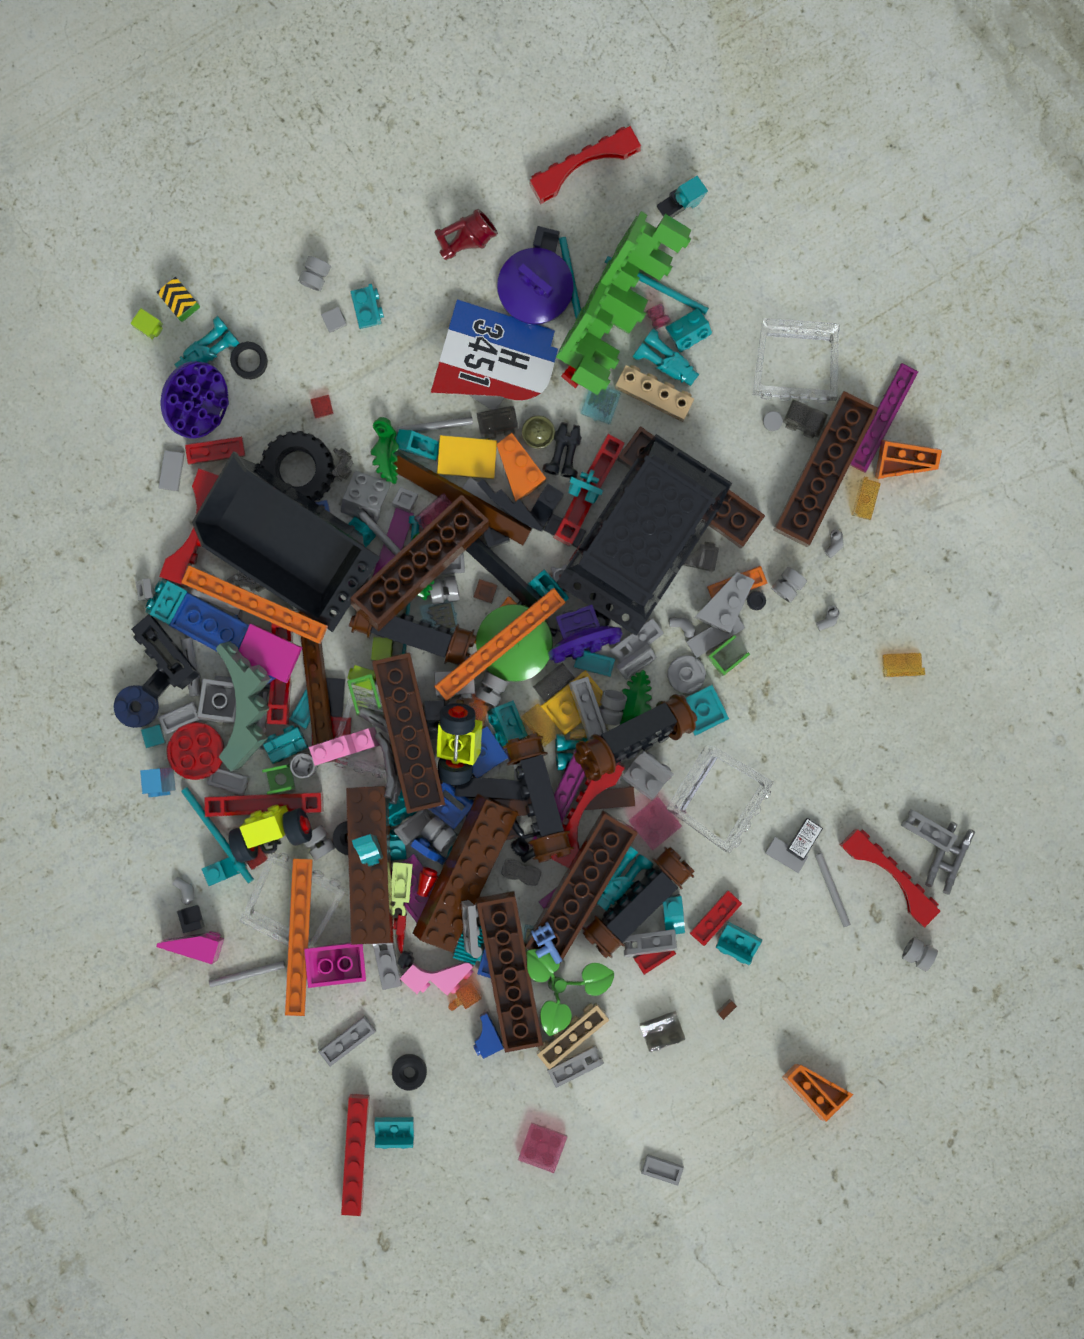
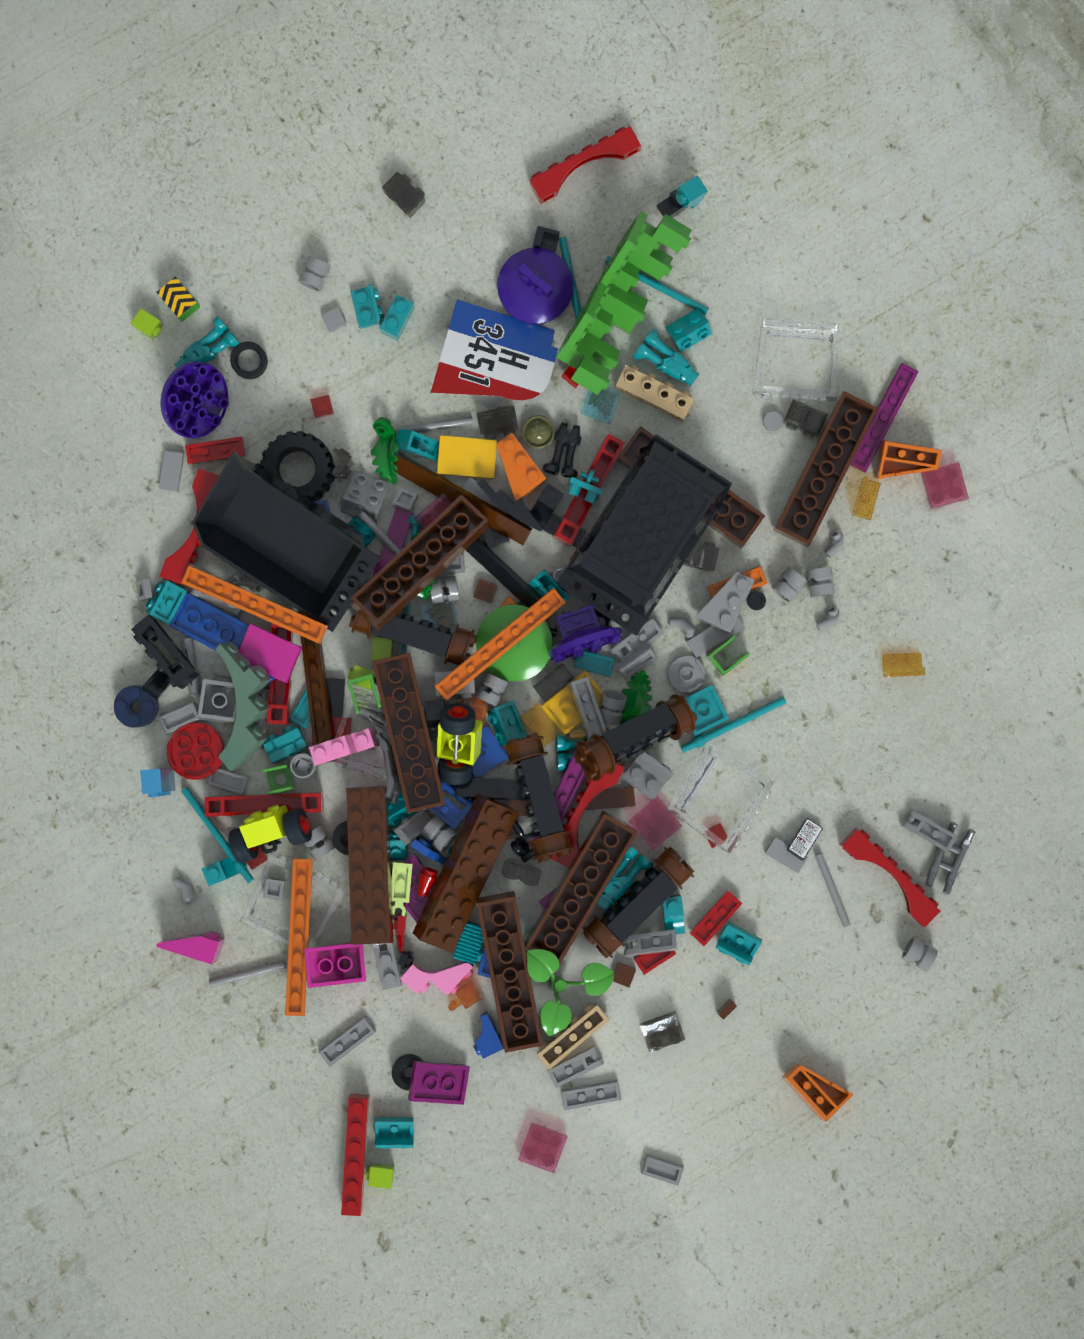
teal tile [141,724,166,748] -> none
black panel [177,905,205,934] -> none
teal arch [352,834,383,867] -> none
dark red piece [434,209,498,260] -> none
light grey plate [461,900,482,958] -> none
medium blue arm [531,922,562,964] -> none
clear pink wheel [646,303,671,329] -> none
none -> light grey plate [263,878,286,900]
none -> lime brick [365,1163,394,1189]
none -> teal brick [379,295,415,341]
none -> clear smoke brick [382,172,426,218]
none -> magenta plate [408,1061,470,1105]
none -> light grey tile [561,1080,621,1110]
none -> reddish brown tile [613,962,636,988]
none -> teal bar [680,697,786,753]
none -> clear red tile [703,823,729,848]
none -> light grey wheel [806,567,835,597]
none -> clear pink plate [921,462,969,509]

